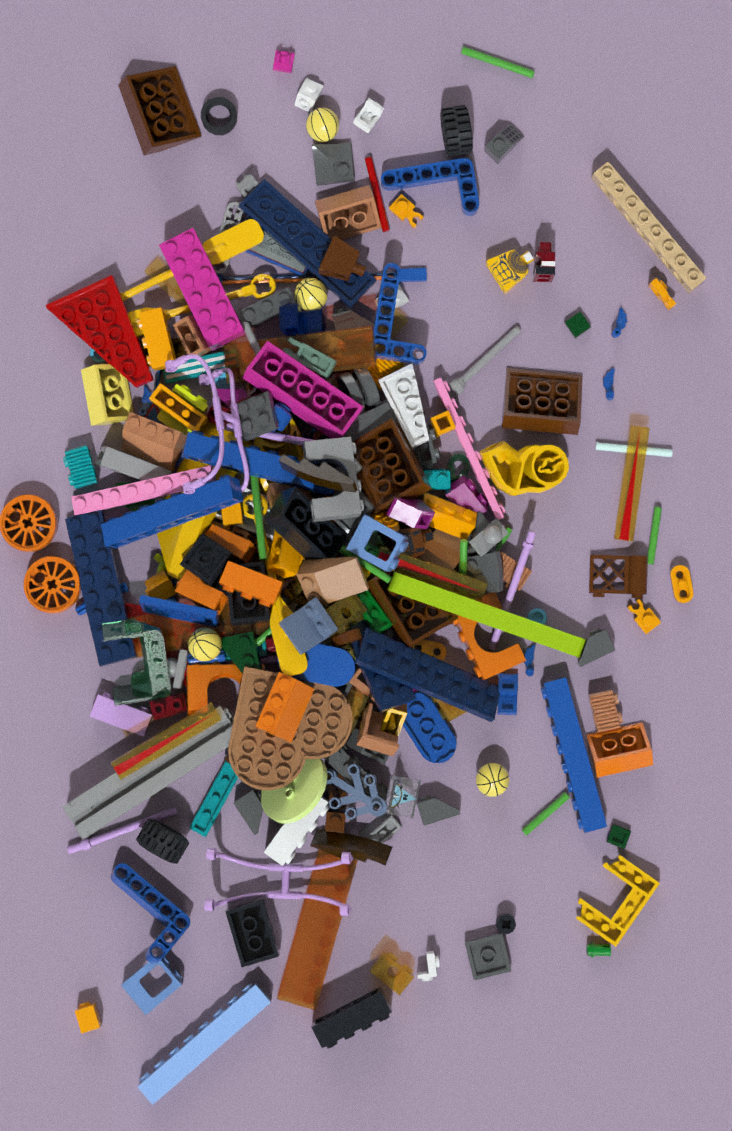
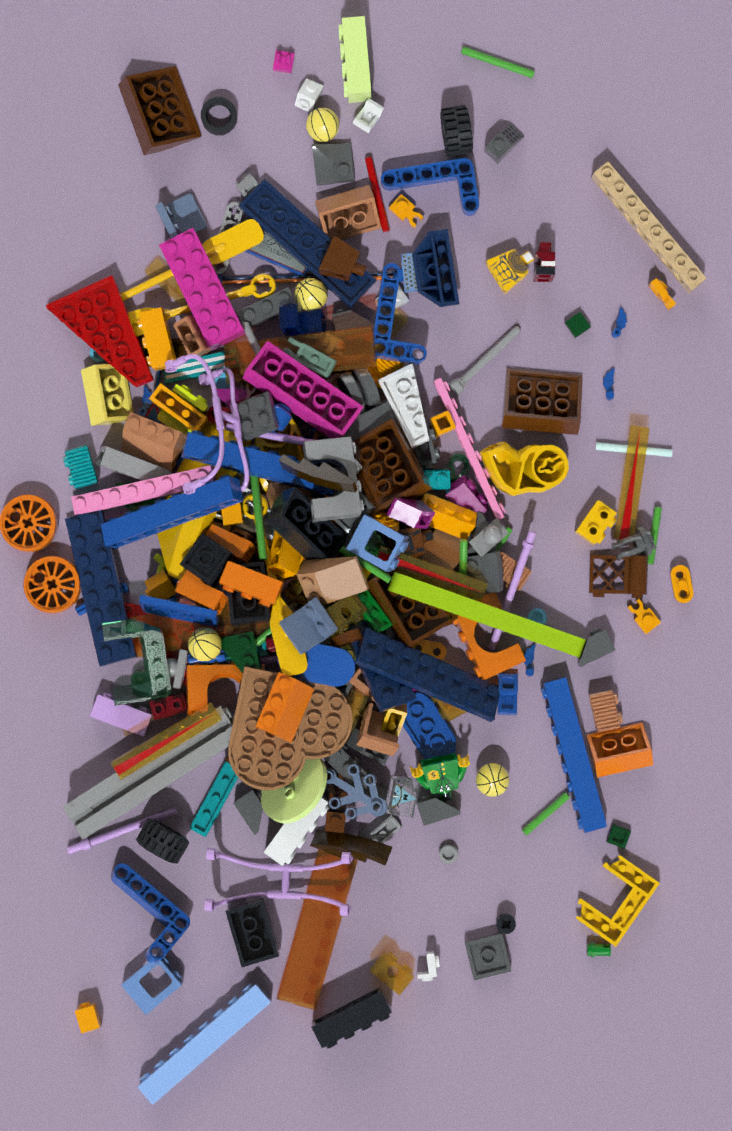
none -> sand blue bracket [155,193,207,238]
none -> yellowish green brick [338,16,371,103]
none -> tile [401,253,418,293]
none -> green torso [410,753,470,801]
none -> dark blue wedge [412,229,460,307]
none -> light grey tile [439,844,458,864]
none -> yellow brick [575,500,617,545]
none -> dark grey piece [611,526,656,561]

